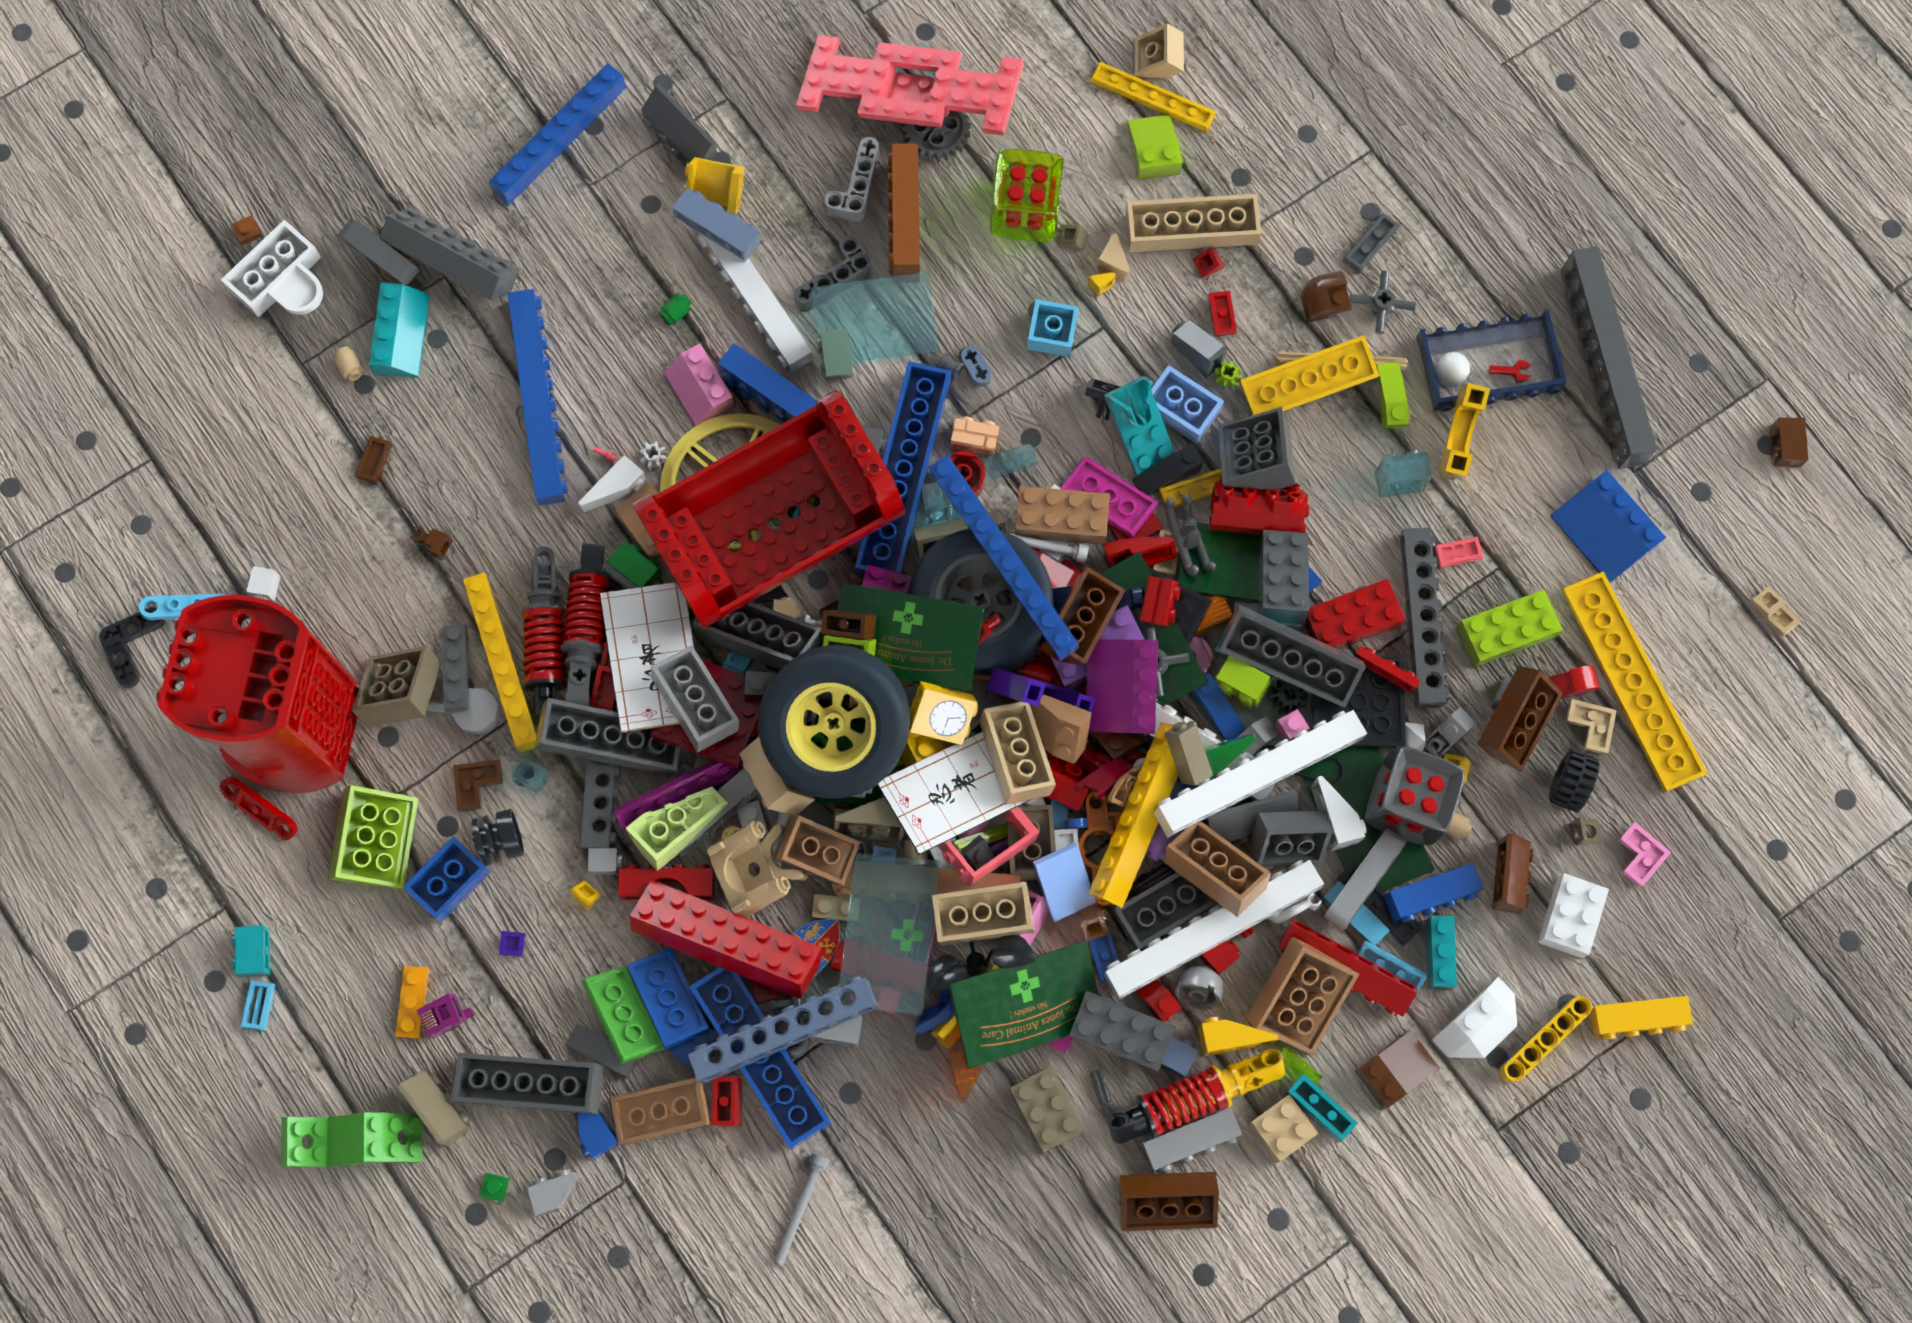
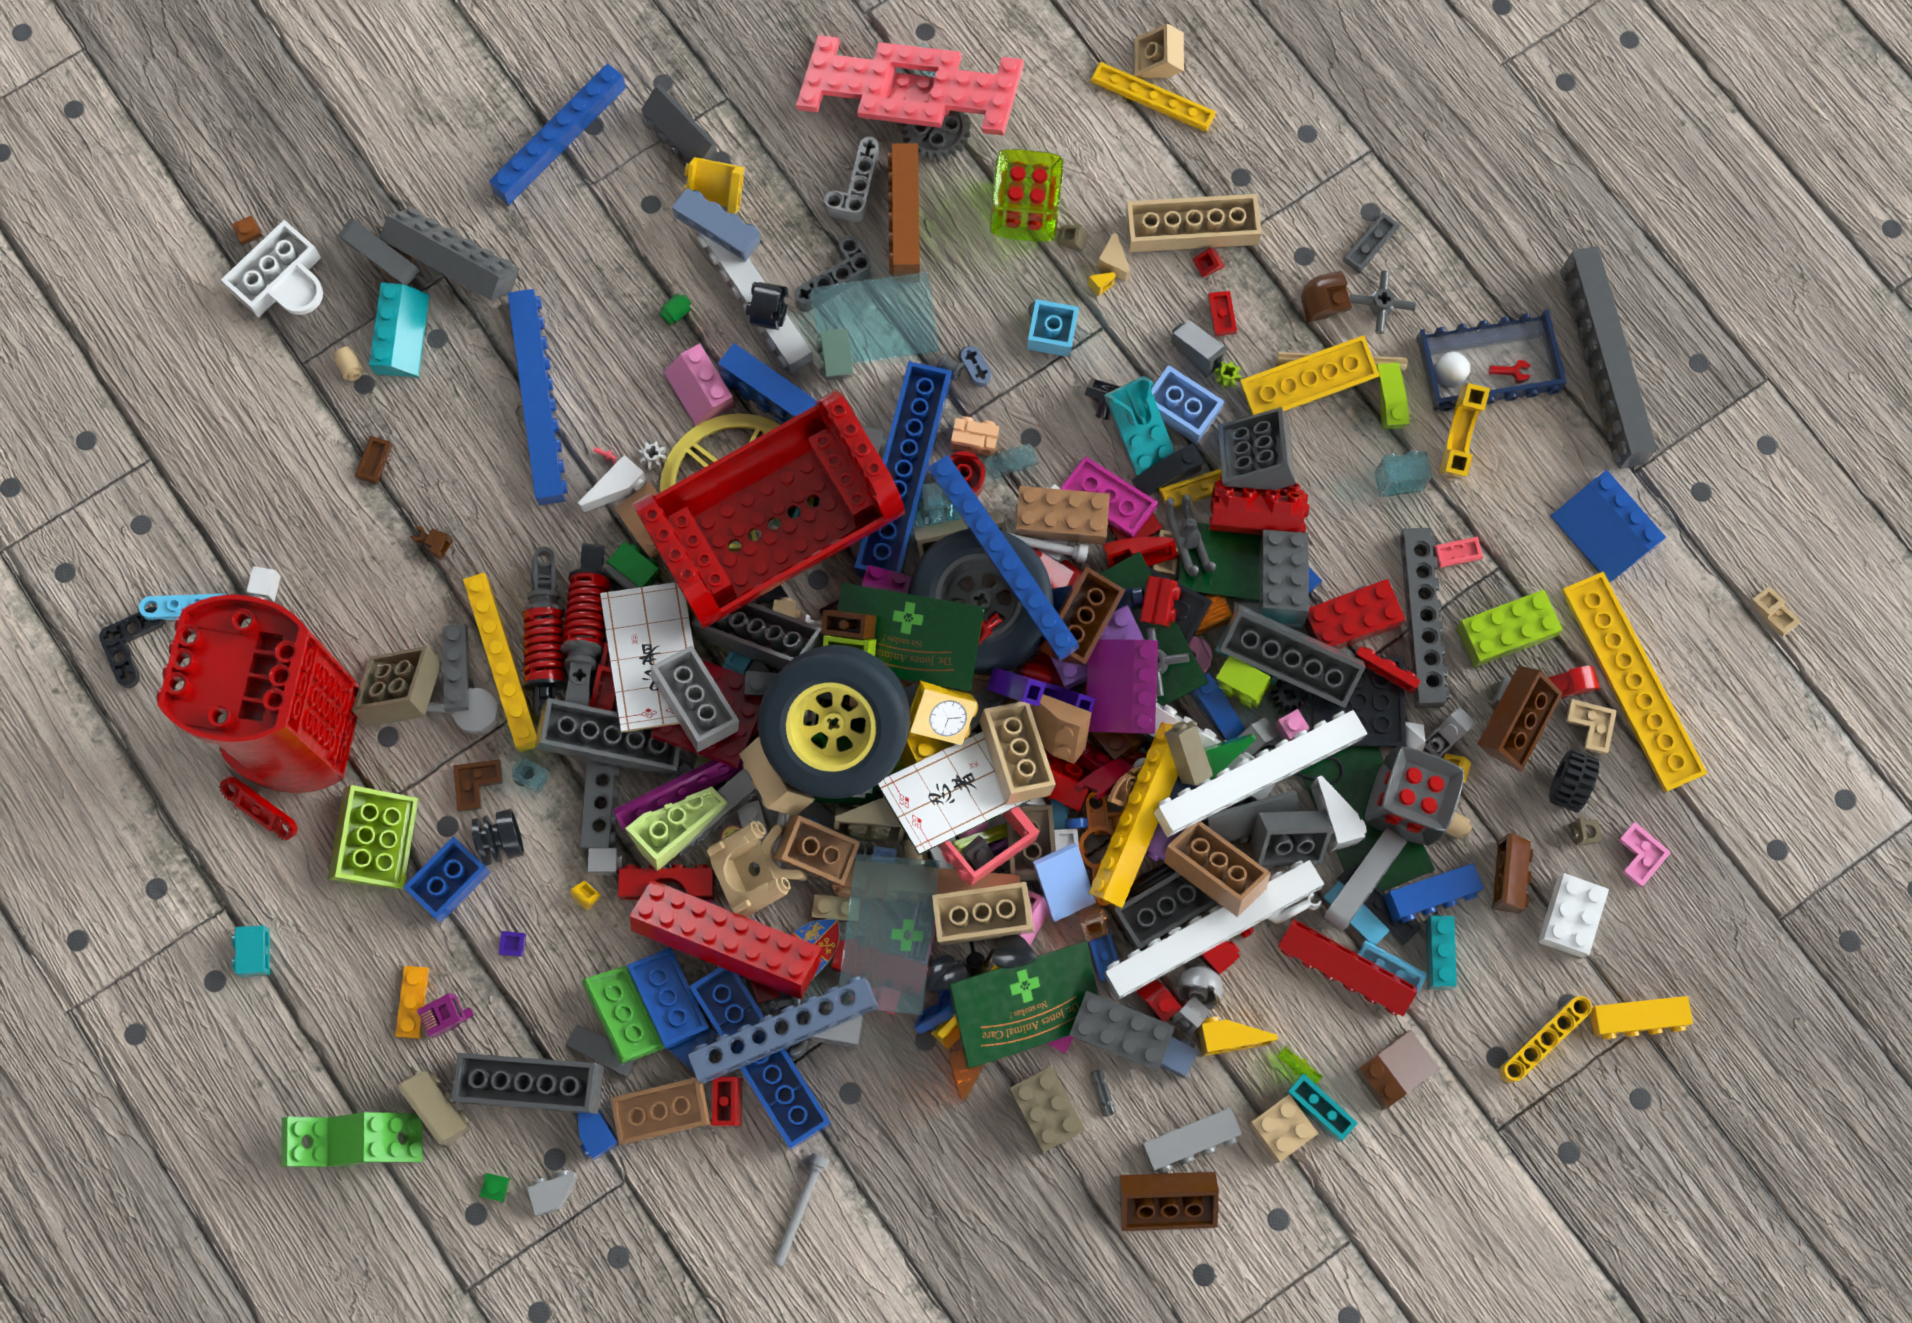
medium azure tile [240,980,275,1031] -> none
piece [1107,1049,1285,1144] -> none
lime slope [1127,115,1183,180] -> none
medium nougat slope [1246,937,1359,1055] -> none
white wedge [1431,977,1517,1059] -> none
reddish brown brick [1769,417,1809,467] -> none
none -> black brick [746,282,789,330]
none -> light grey slope [1172,997,1210,1036]

